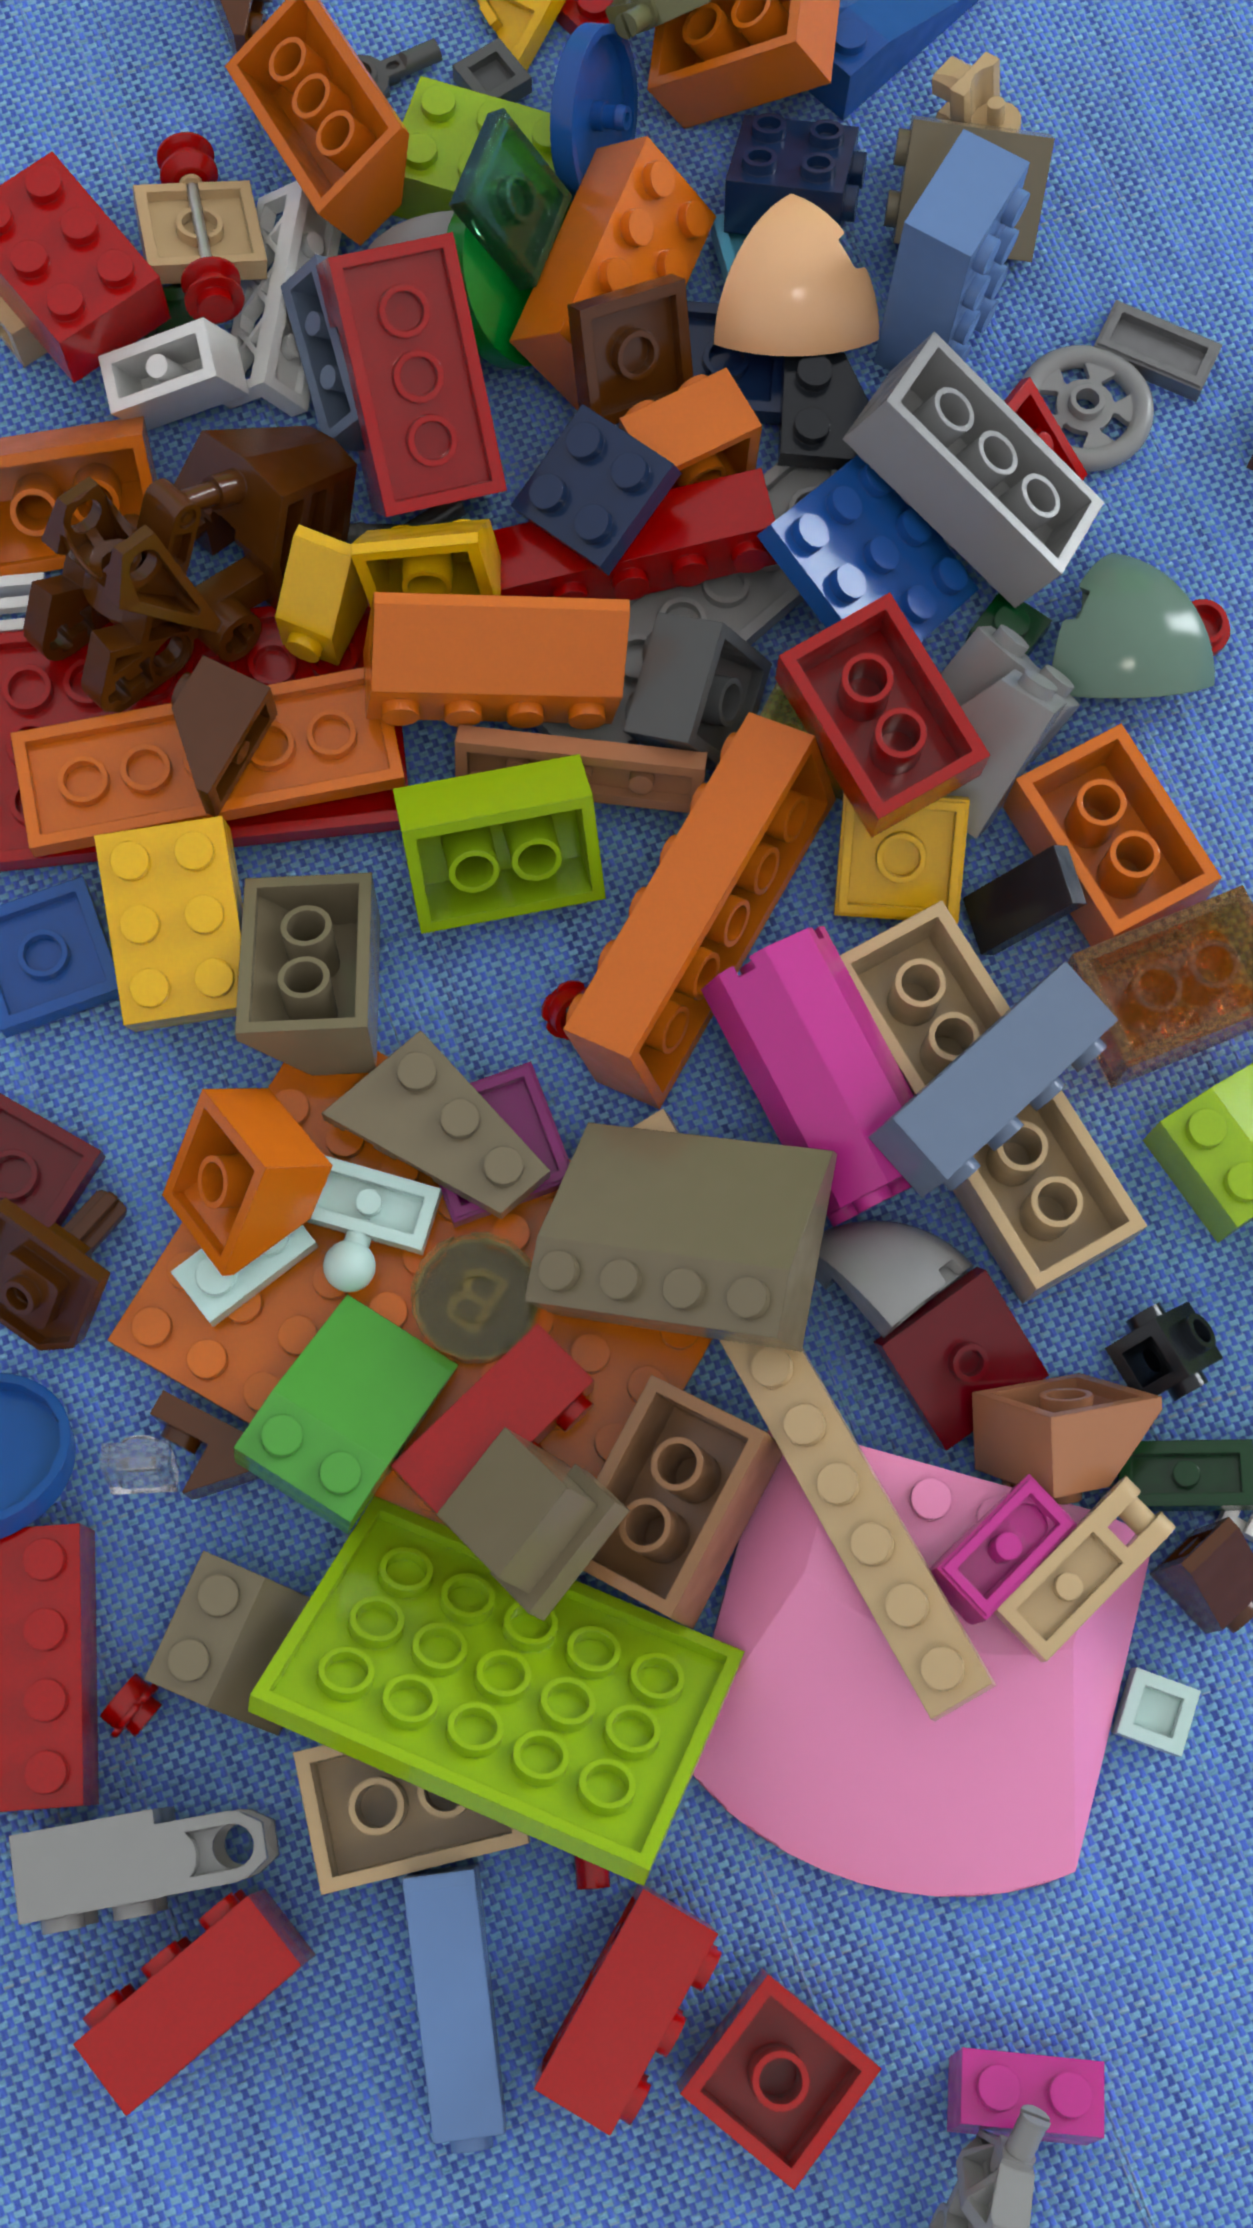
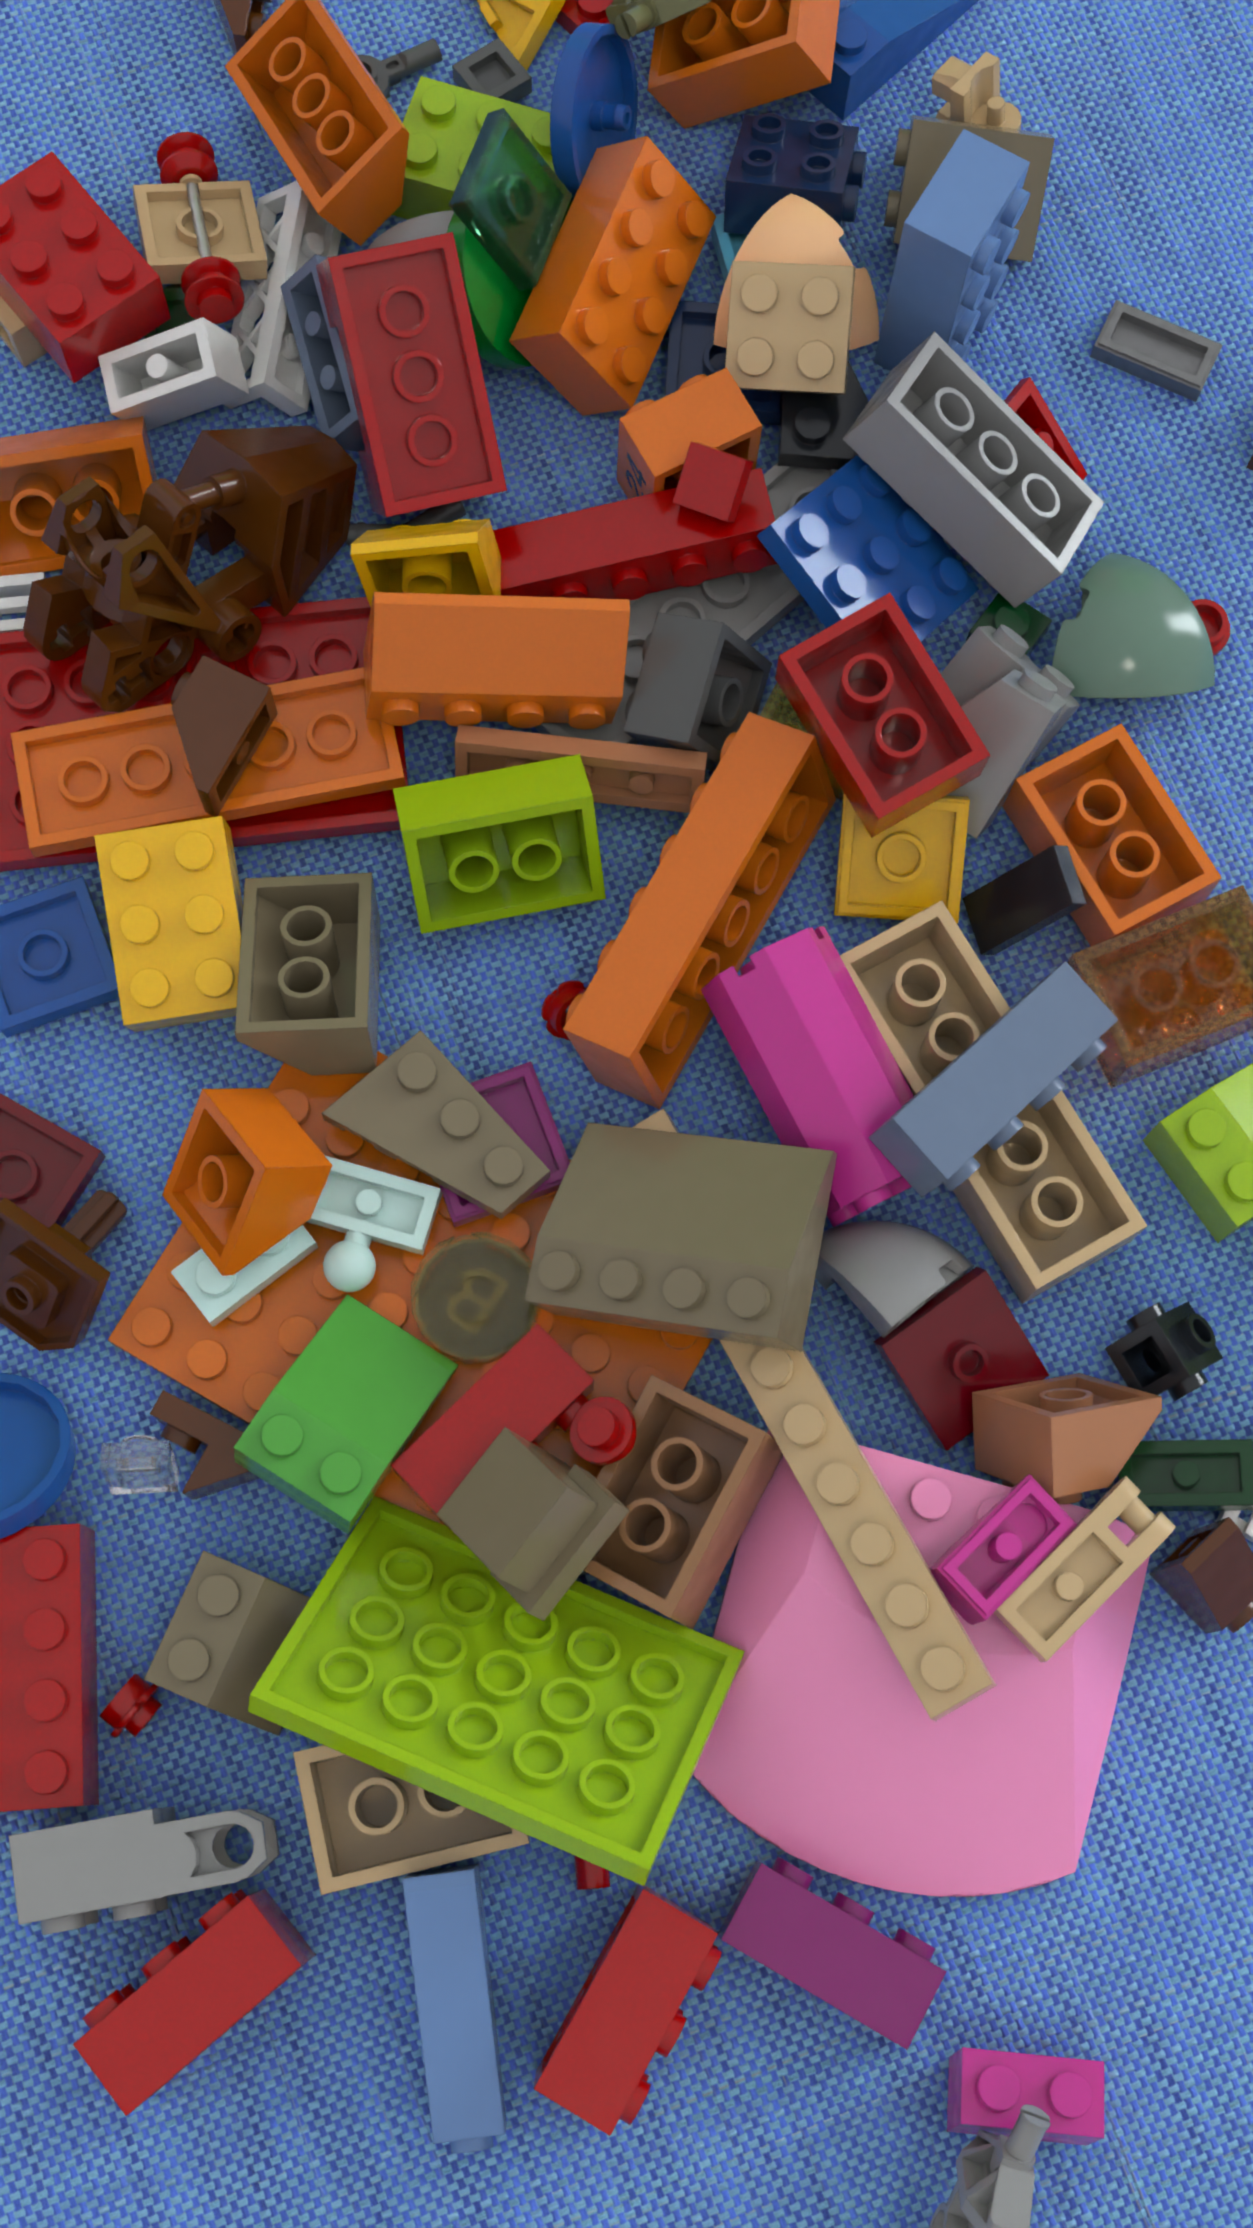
yellow slope [275,524,368,666] -> none
dark blue plate [510,404,682,576] -> none
reddish brown plate [567,274,693,425] -> none
red brick [676,1968,881,2190] -> none
light grey plate [1022,345,1154,472] -> none
light aqua plate [1111,1667,1201,1757] -> none
none -> red plate [570,1397,637,1465]
none -> red tile [672,441,754,523]
none -> magenta brick [718,1856,946,2050]
none -> tan plate [725,261,855,395]

